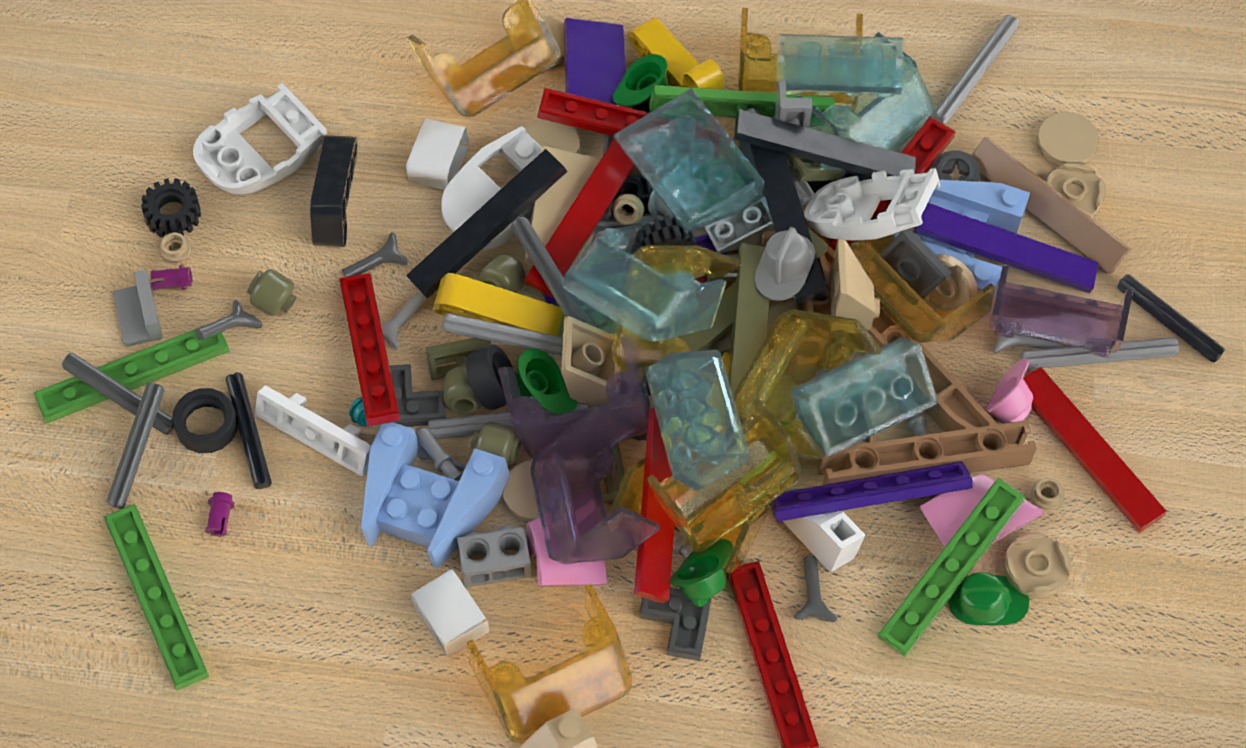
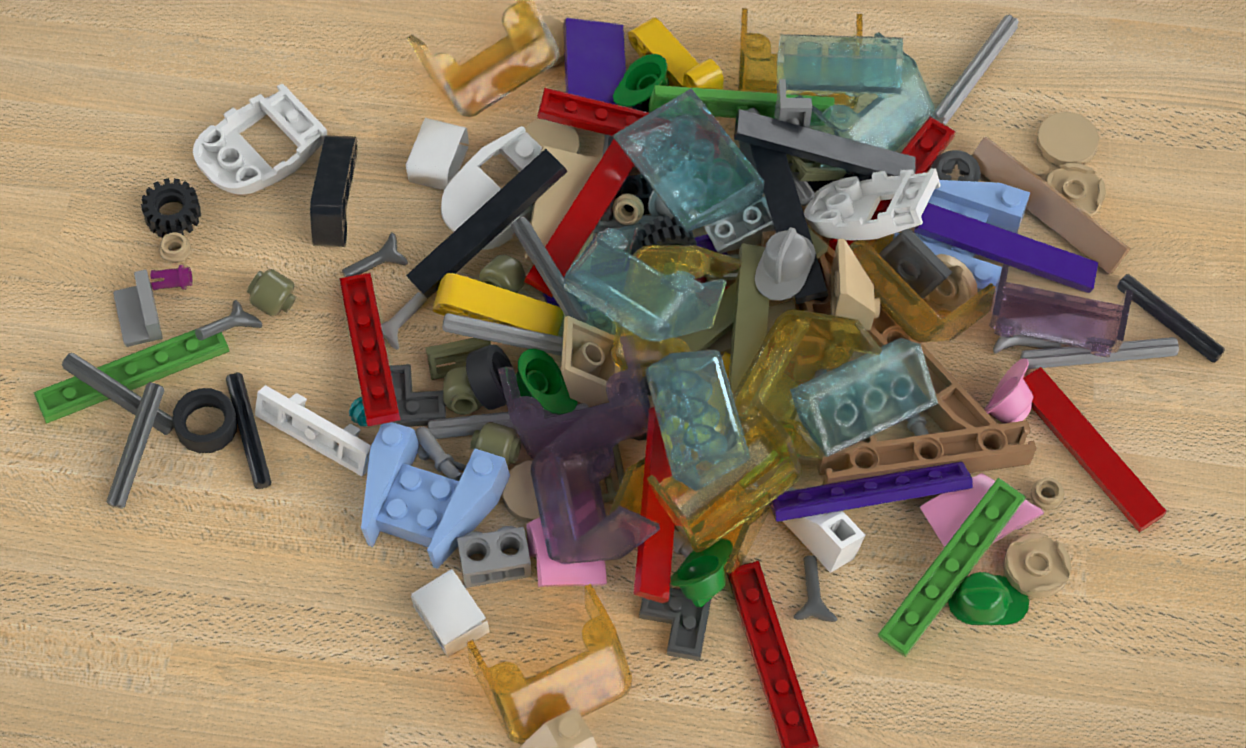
bright green tile [104,504,209,690] -> none
magenta pin [205,492,235,537] -> none

